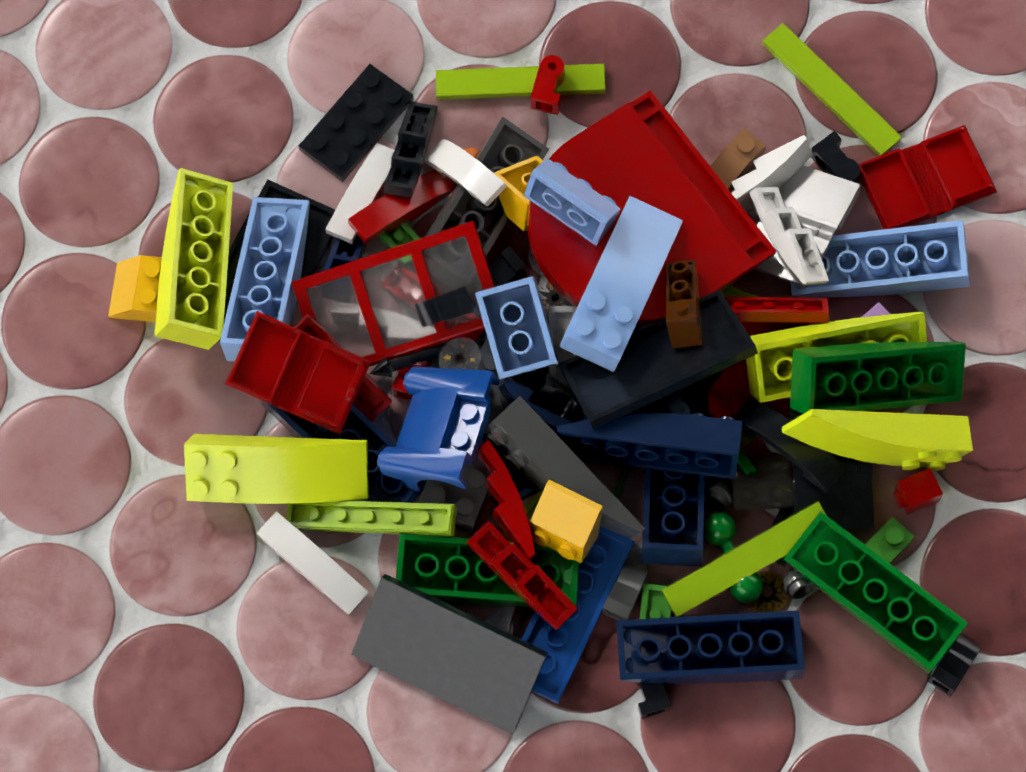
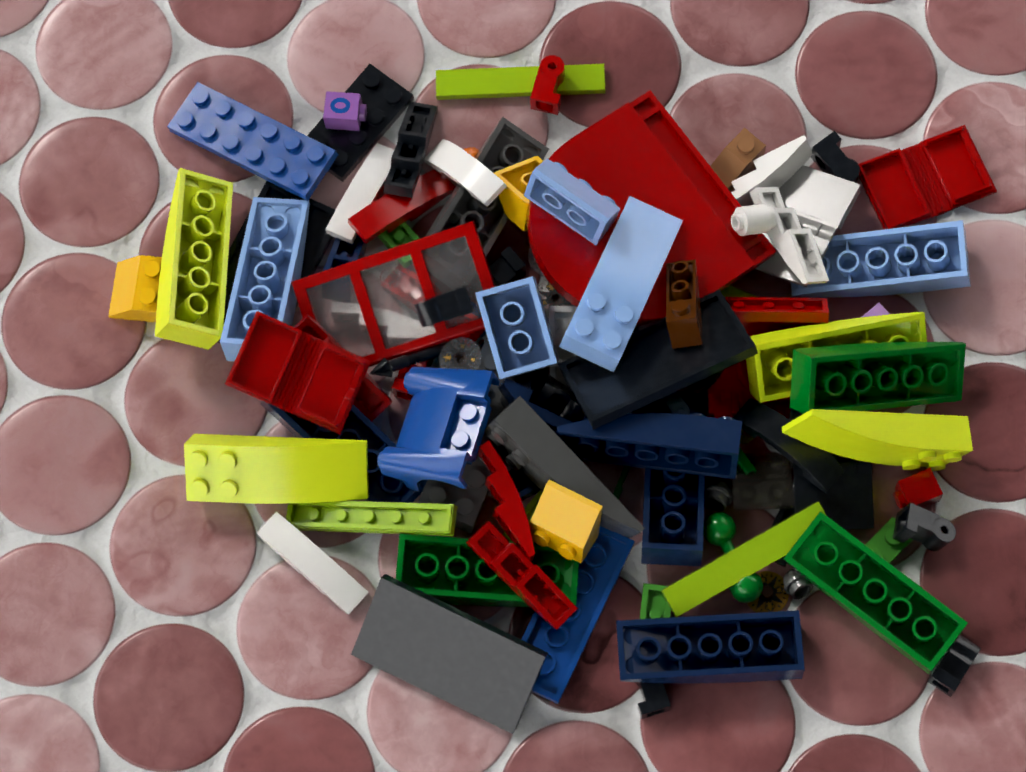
dark grey leg [603,562,648,620] -> none
lime tile [762,23,902,156] -> none
none -> blue plate [167,82,338,201]
none -> medium lavender brick [323,91,367,131]
none -> white brick [731,203,777,236]
none -> black leg [893,503,956,551]

